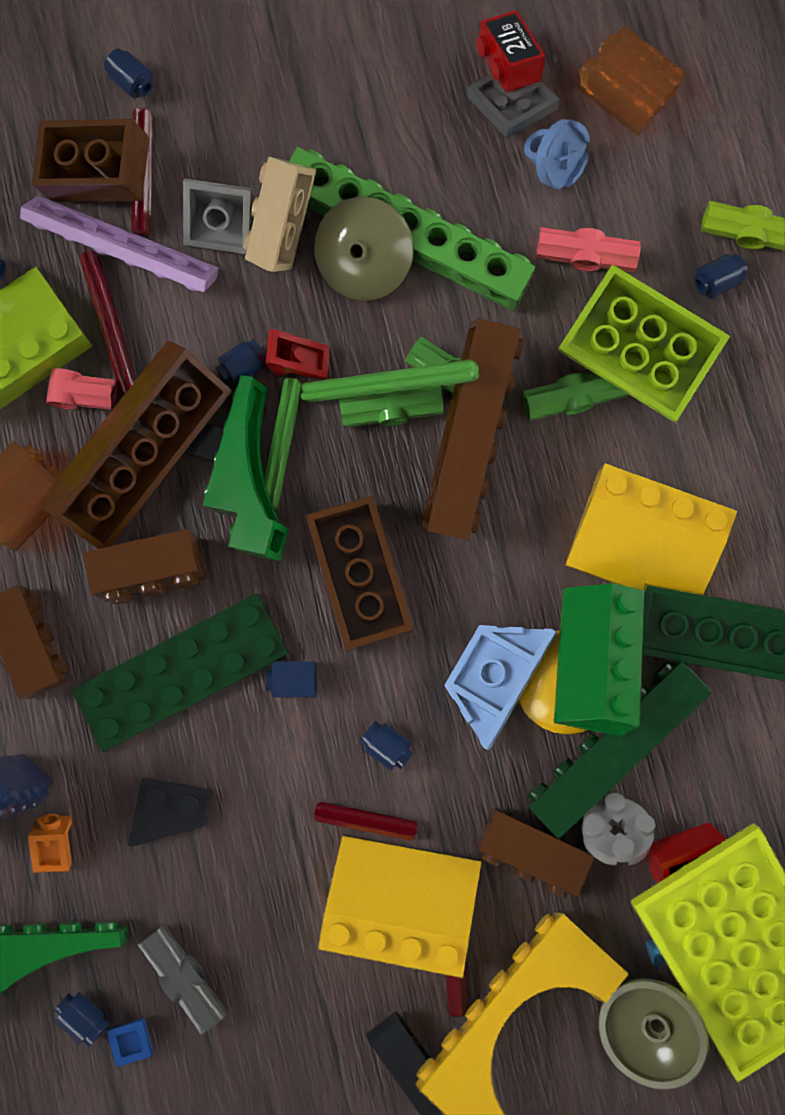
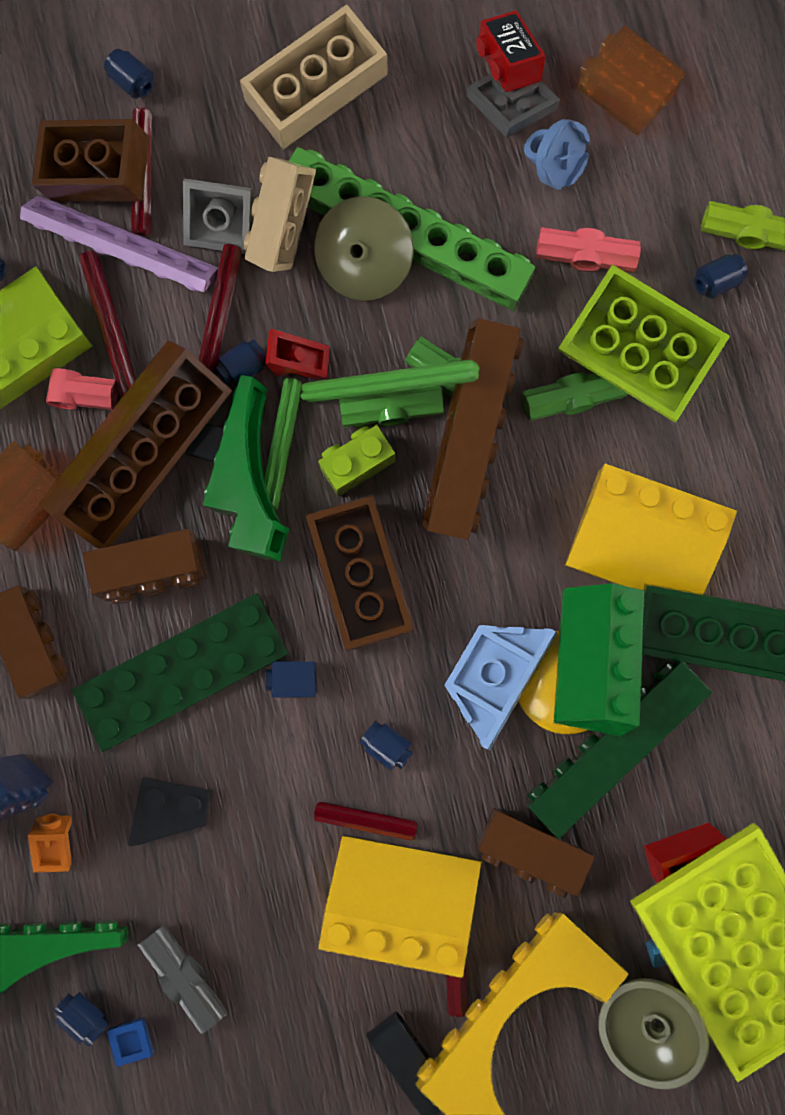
light grey plate [581,793,655,866] -> none
none -> dark red axle [198,243,242,374]
none -> tan brick [240,4,387,149]
none -> lime brick [318,425,395,497]

